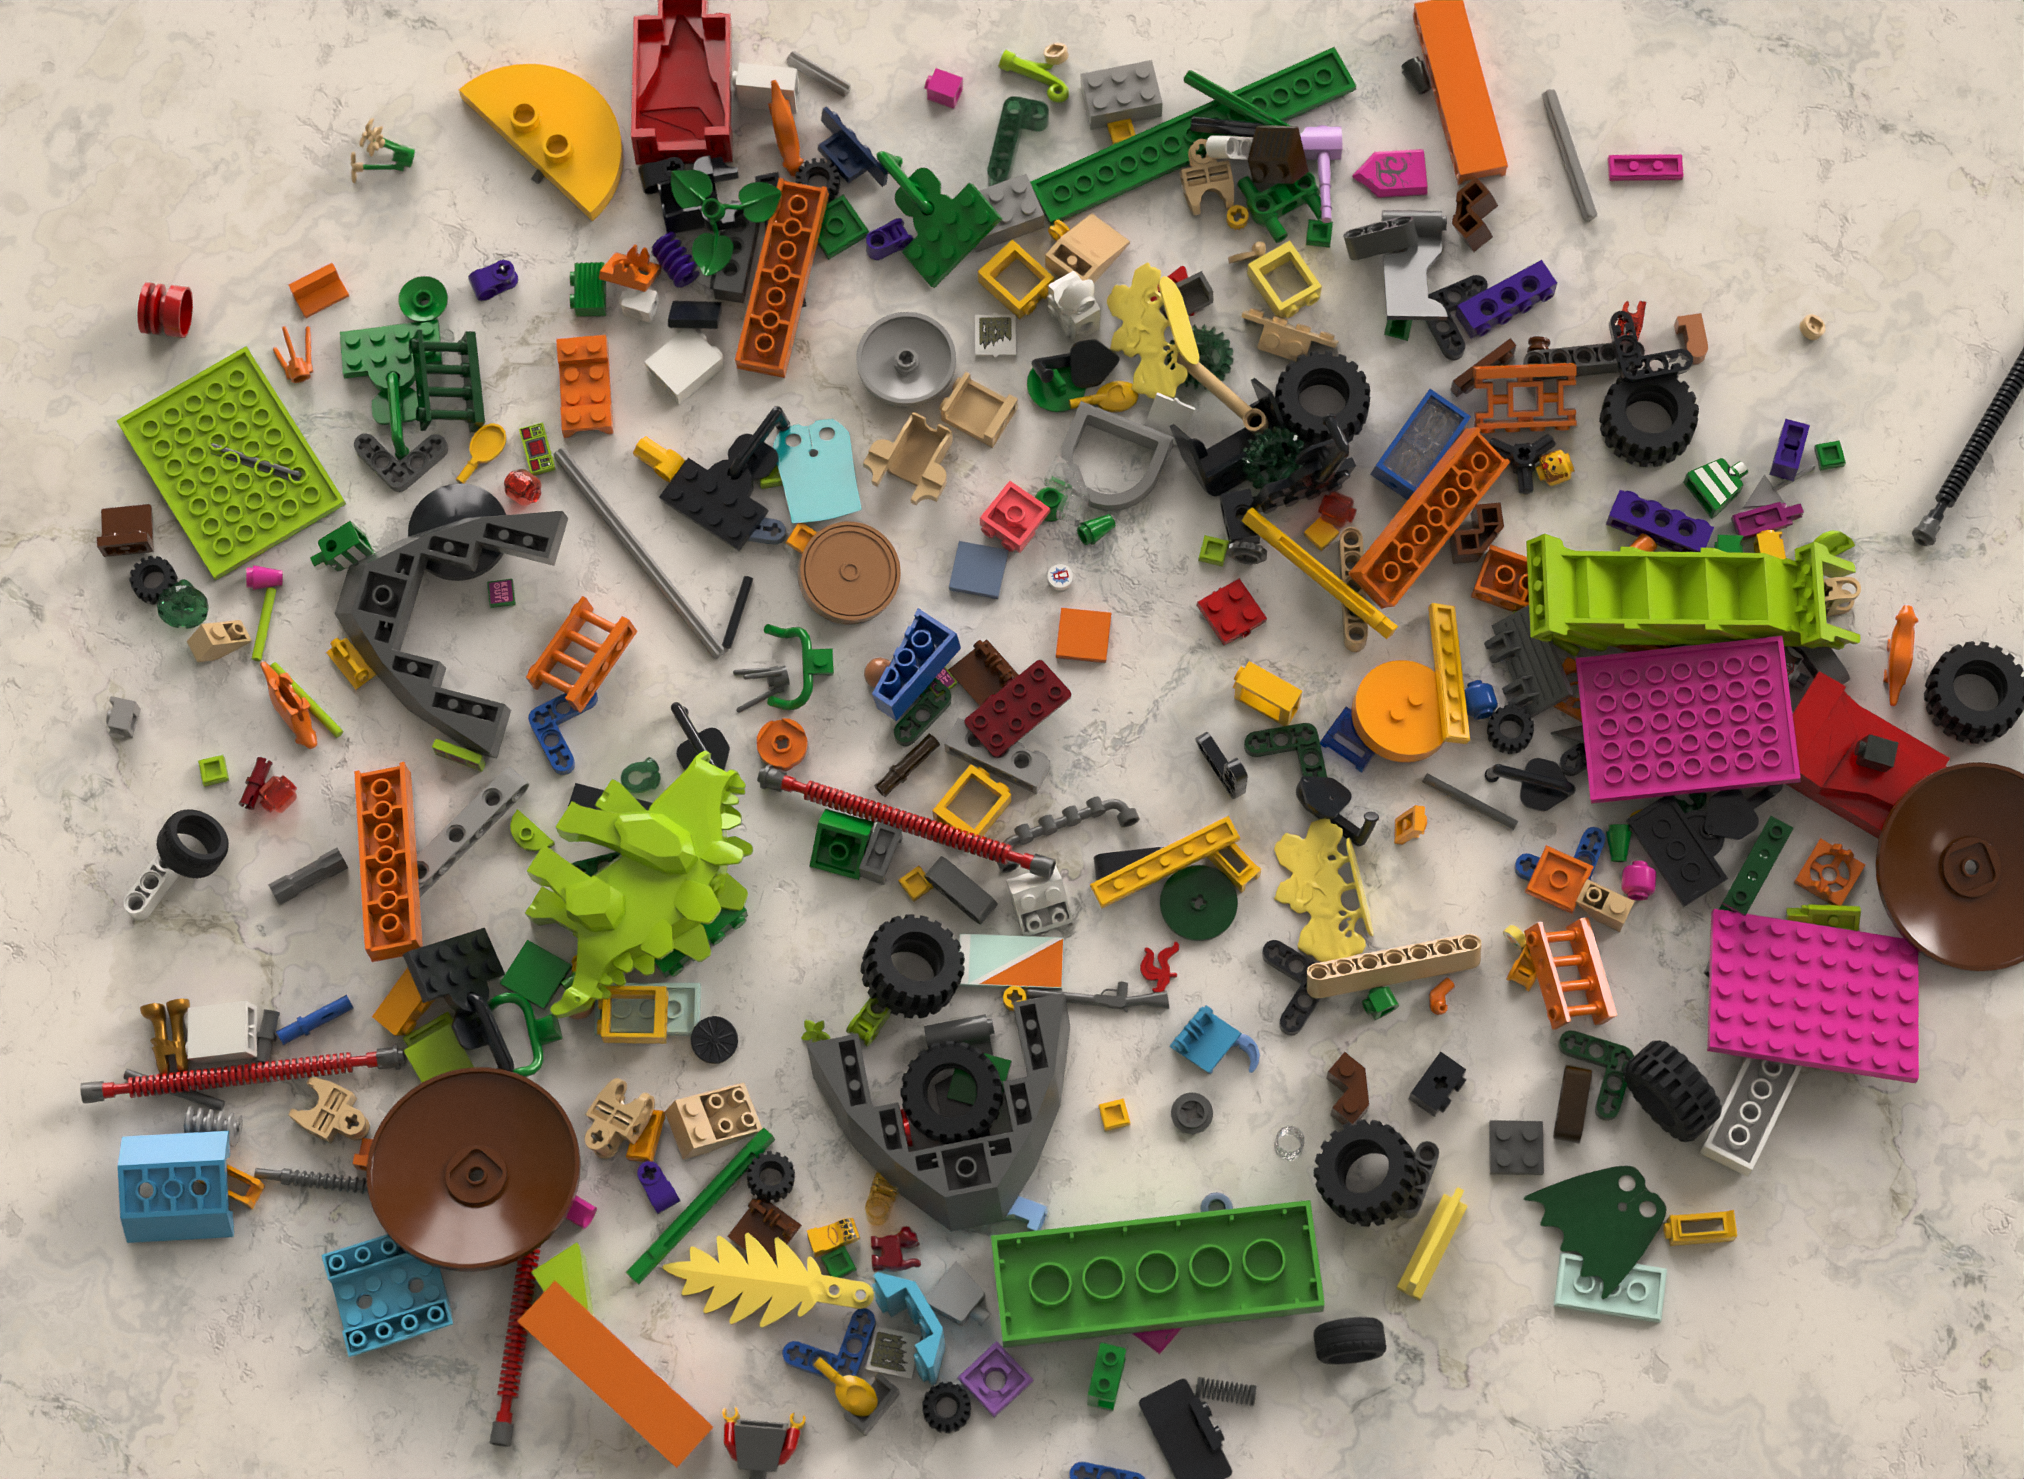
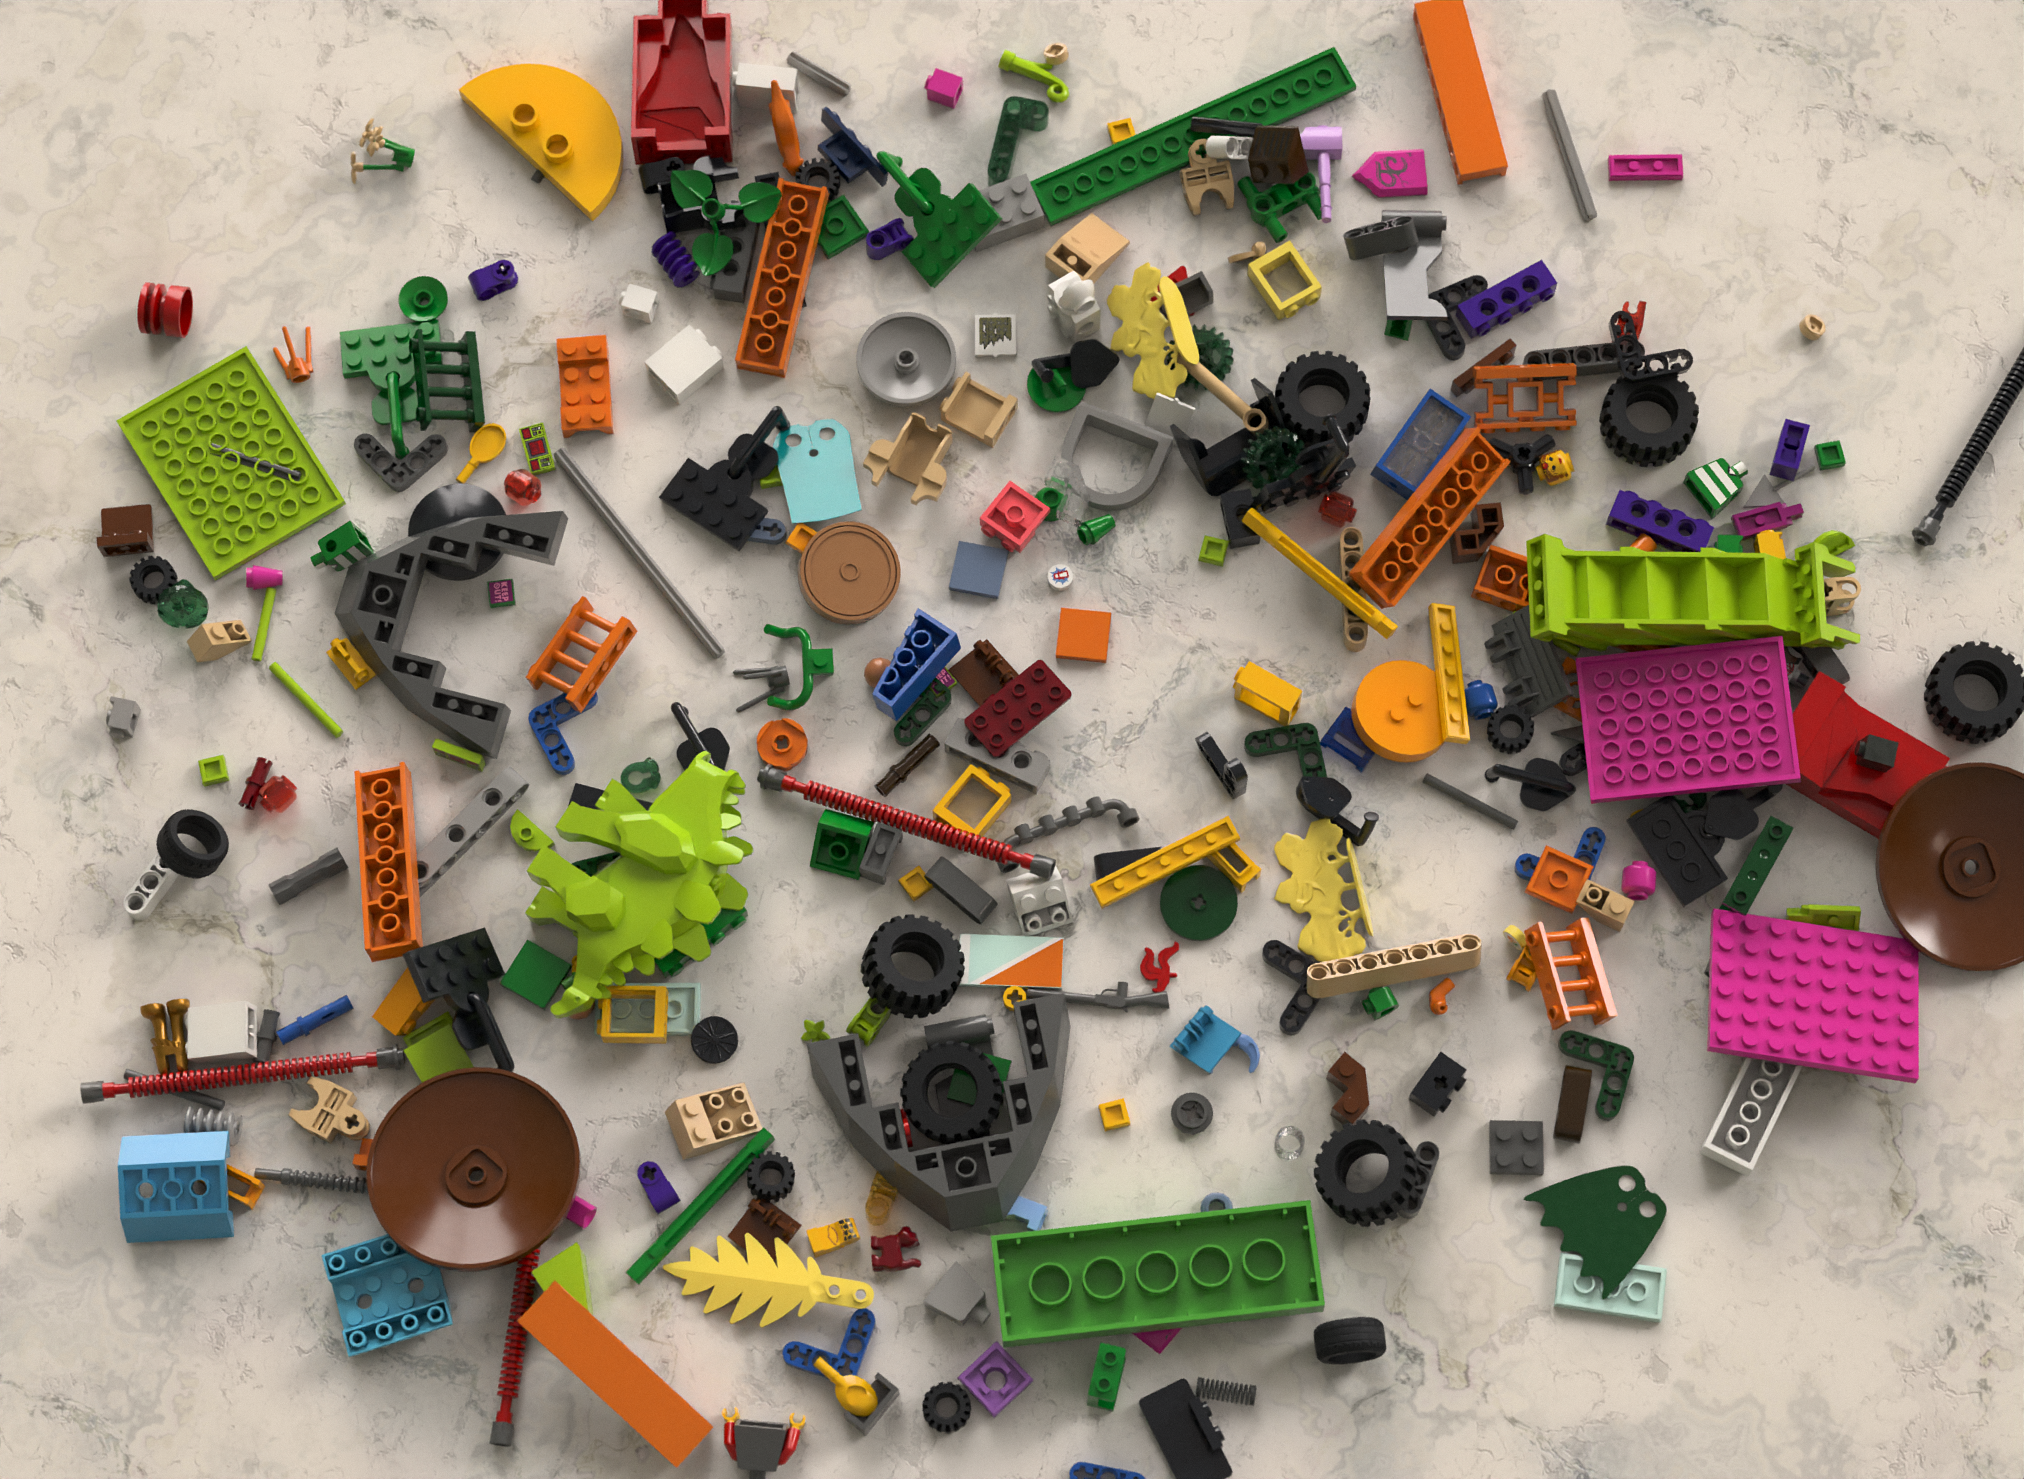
orange animal [260,662,317,749] -> none
orange panel [288,263,349,318] -> none
green piece [487,992,563,1077] -> none
green brick [570,262,606,317] -> none
tan piece [584,1078,655,1159] -> none
orange piece [599,245,662,292] -> none
light orange plate [626,1110,666,1162] -> none
yellow piece [633,436,685,482] -> none
black tile [668,301,722,329] -> none
black bar [722,576,753,649] -> none
green tile [821,1245,857,1278] -> none
piece [866,1326,921,1380] -> none
medium azure slope [872,1272,946,1386] -> none
yellow window [977,239,1054,320] -> none
yellow bush [1047,220,1070,241] -> none
yellow piece [1069,381,1139,412] -> none
light grey brick [1080,60,1163,130] -> none
green axle [1184,70,1290,126] -> none
red plate [1196,578,1267,646] -> none
yellow bush [1226,205,1249,230] -> none
dark grey gear [1227,541,1267,564] -> none
tan bracket [1241,308,1339,361] -> none
yellow tile [1304,515,1340,552] -> none
green tile [1306,219,1333,248] -> none
light orange plate [1394,805,1427,845] -> none
light yellow fence [1396,1187,1468,1301] -> none
pearl dark grey cone [1401,57,1432,95] -> none
reddish brown brick [1452,177,1498,252] -> none
reddish brown bush [1527,336,1551,352] -> none
green cone [1606,824,1632,862] -> none
black tyre [1623,1040,1722,1142] -> none
yellow window [1663,1210,1737,1246] -> none
nougat leg [1674,313,1708,365] -> none
orange piece [1794,838,1865,906] -> none
orange animal [1883,605,1919,706] -> none

